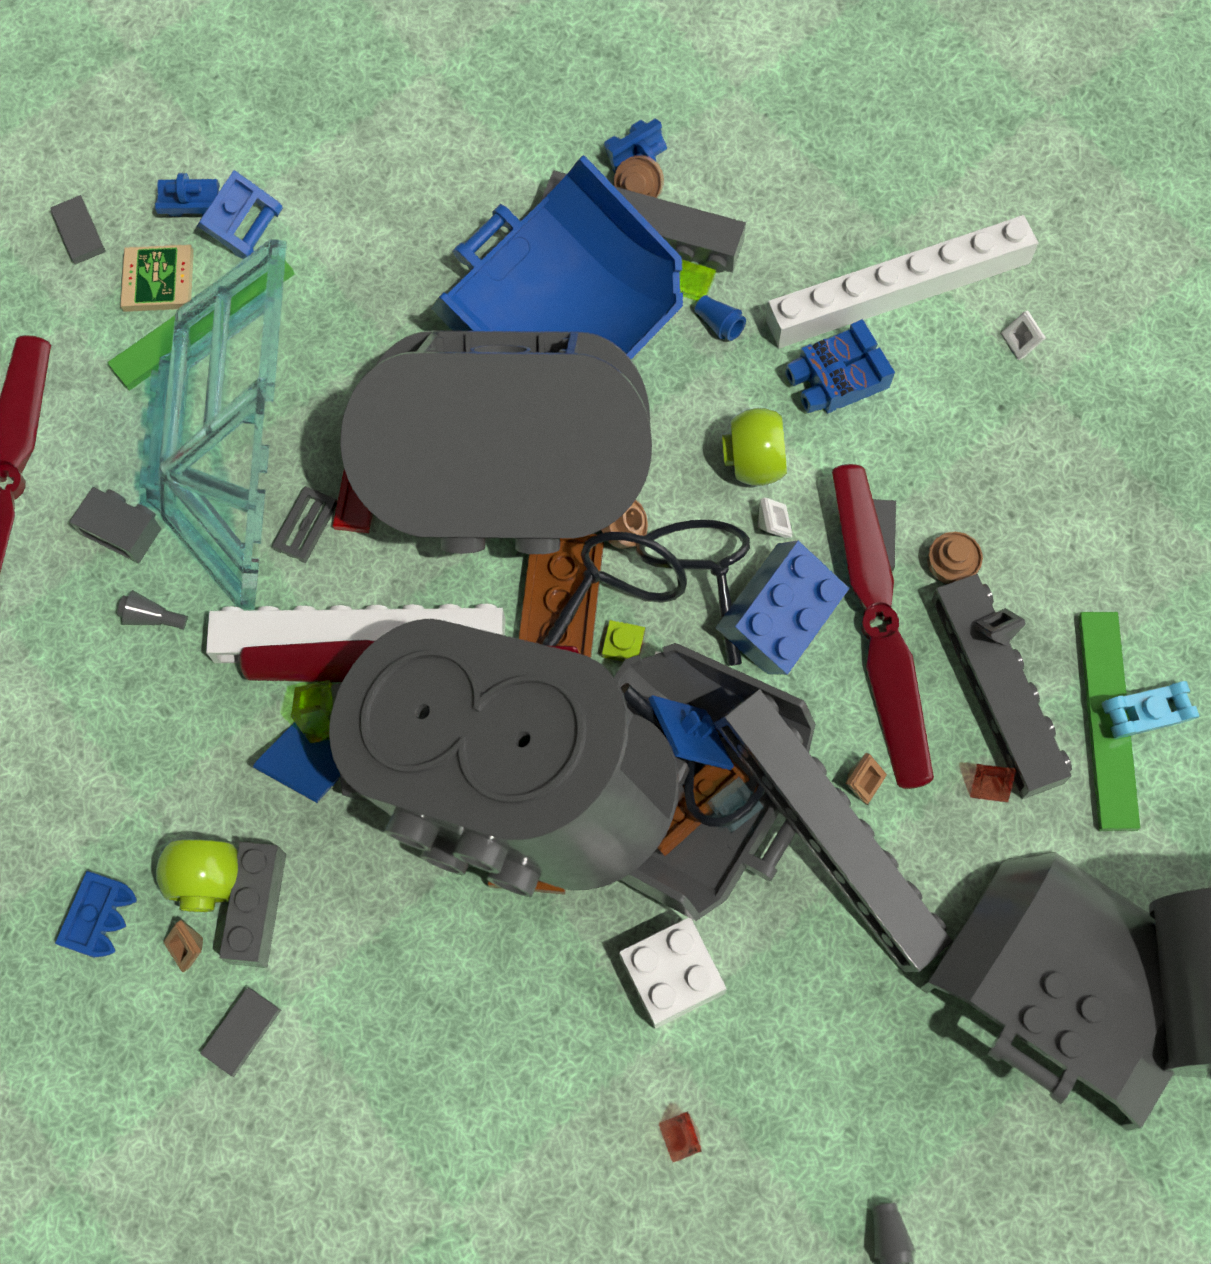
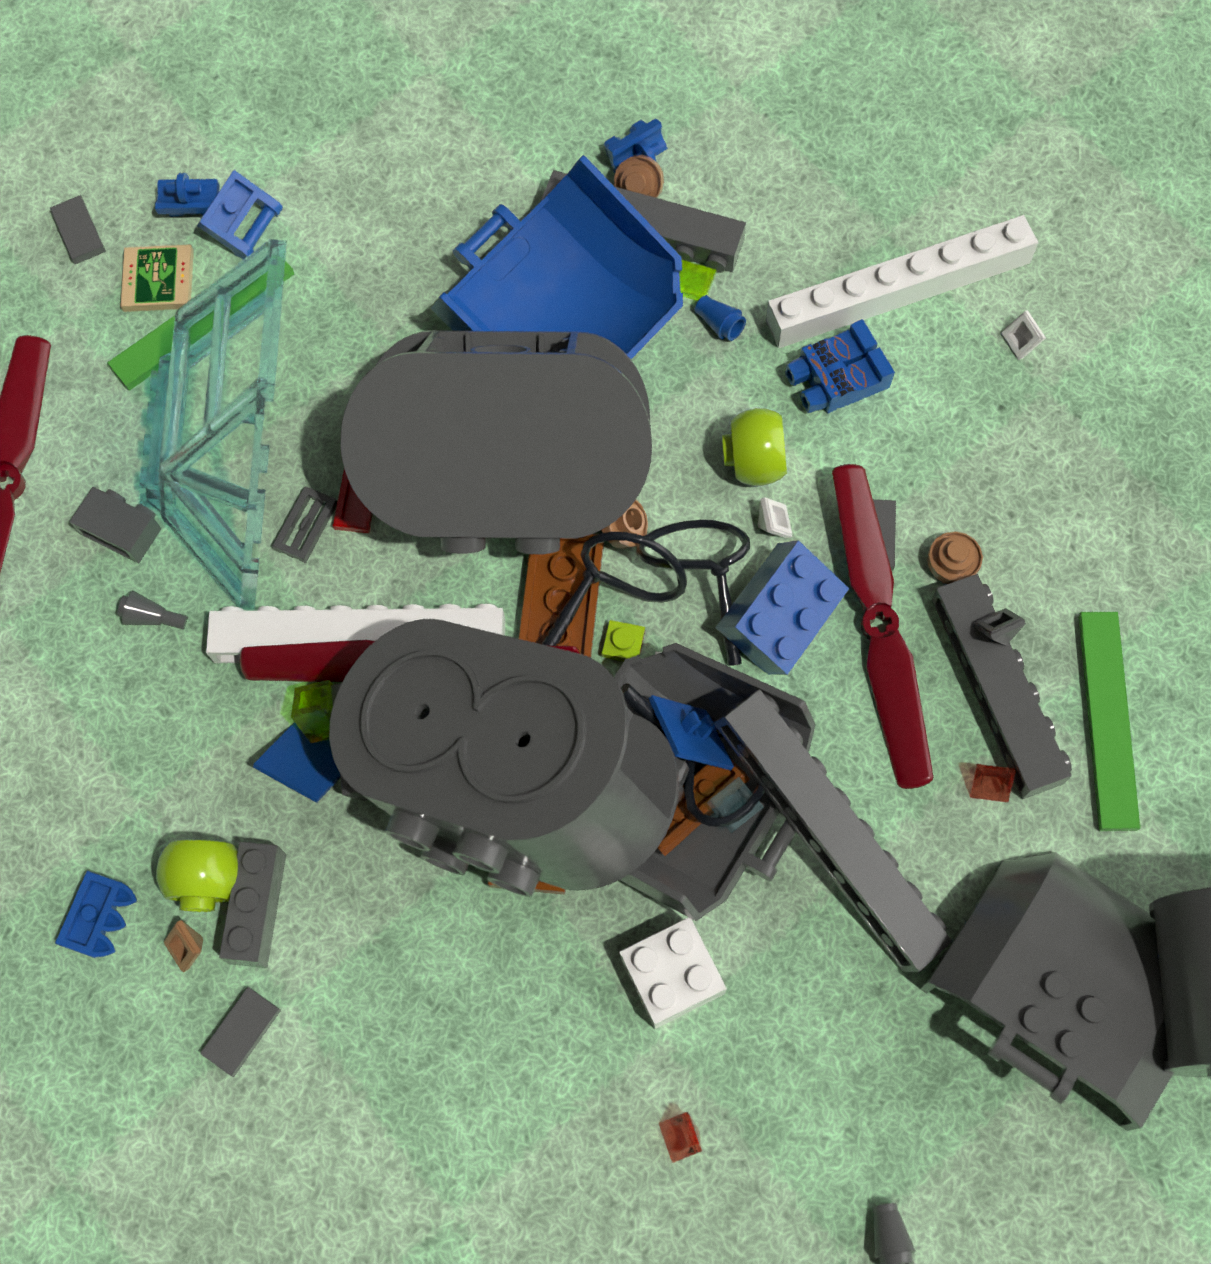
medium nougat slope [846,753,887,805] -> none
medium azure plate [1102,681,1200,739] -> none

